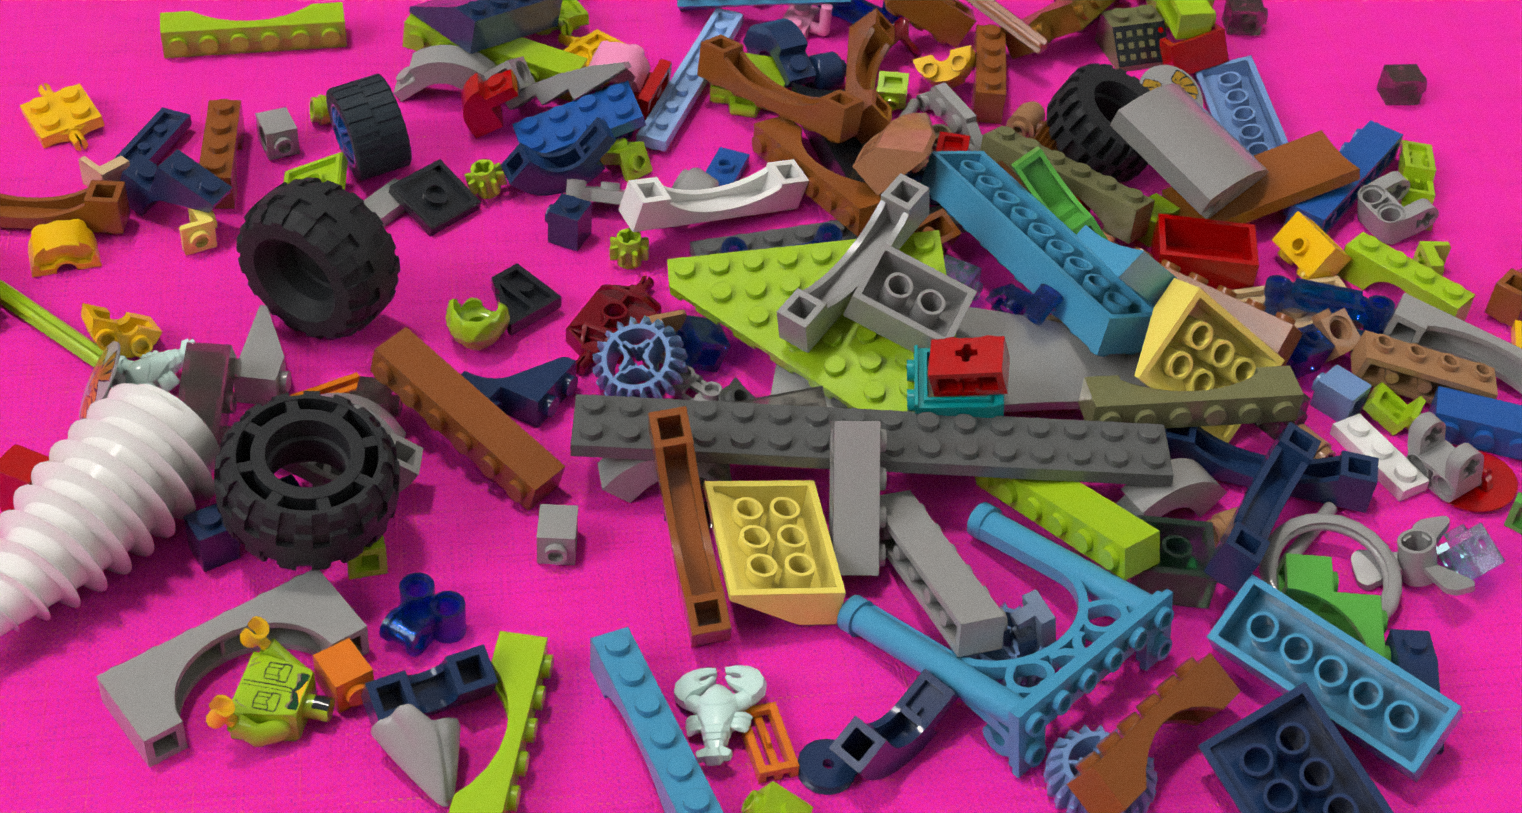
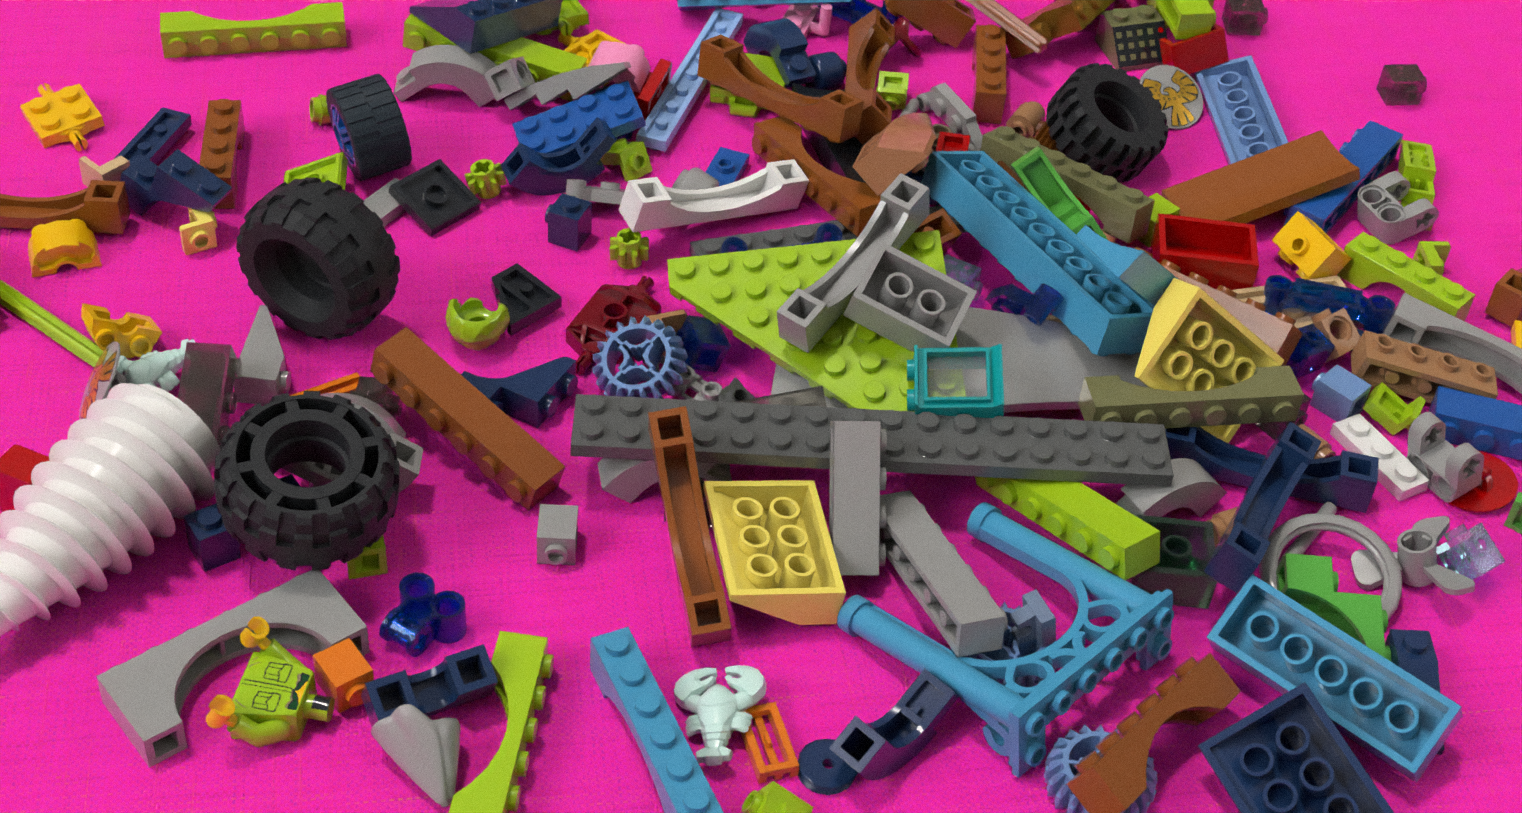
brick [255,107,300,160] -> none
red brick [462,69,519,139] -> none
yellow cylinder [913,45,976,88] -> none
red brick [928,335,1010,397] -> none
light grey slope [1110,83,1269,219] -> none

